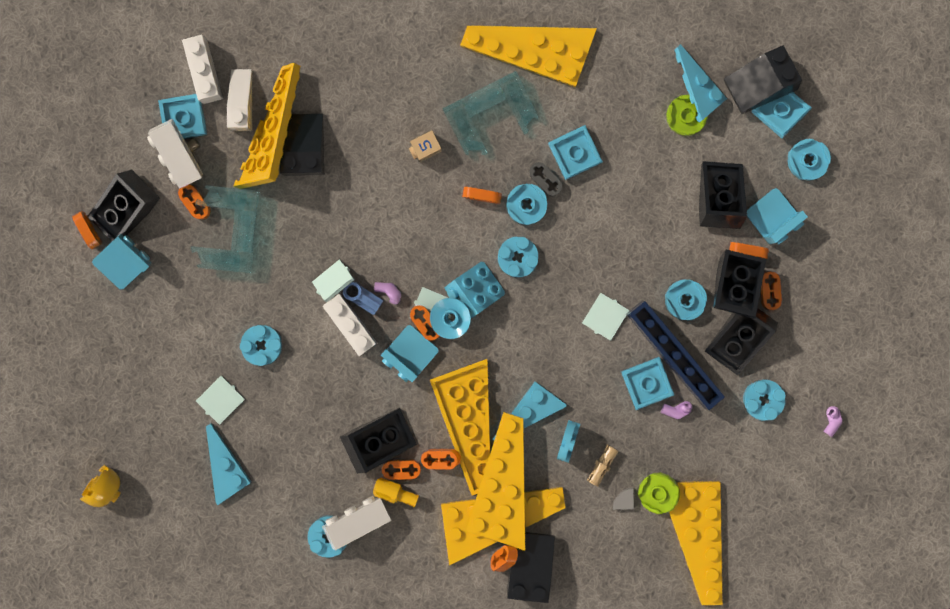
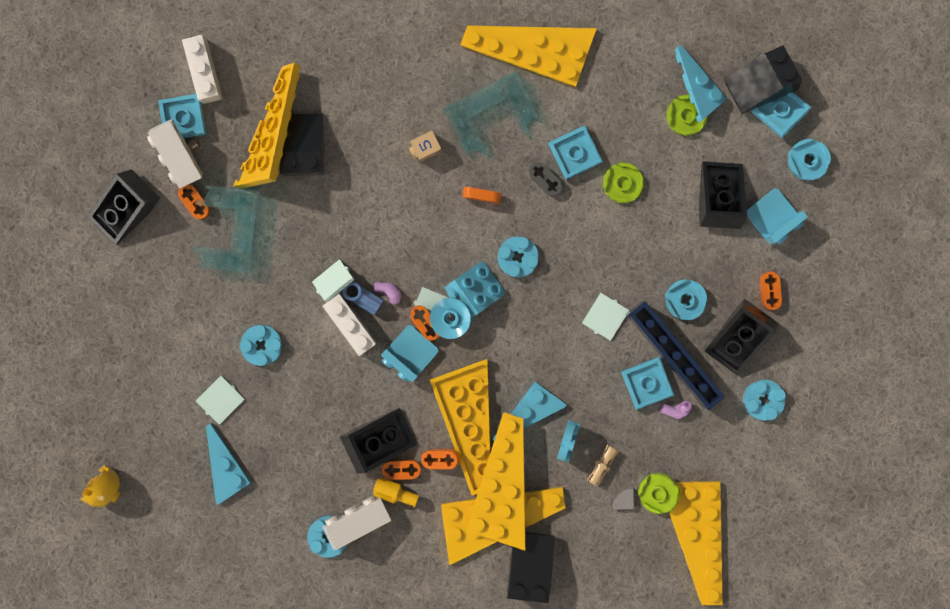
orange beam [72,211,102,250] -> none
medium azure bracket [92,233,151,289] -> none
white slope [227,69,252,131] -> none
orange beam [490,545,518,572] -> none
medium azure plate [506,184,547,225] -> none
black slope [713,249,766,318] -> none
orange beam [729,242,769,259] -> none
lavender arm [823,406,842,437] -> none
none -> lime tile [603,163,644,203]

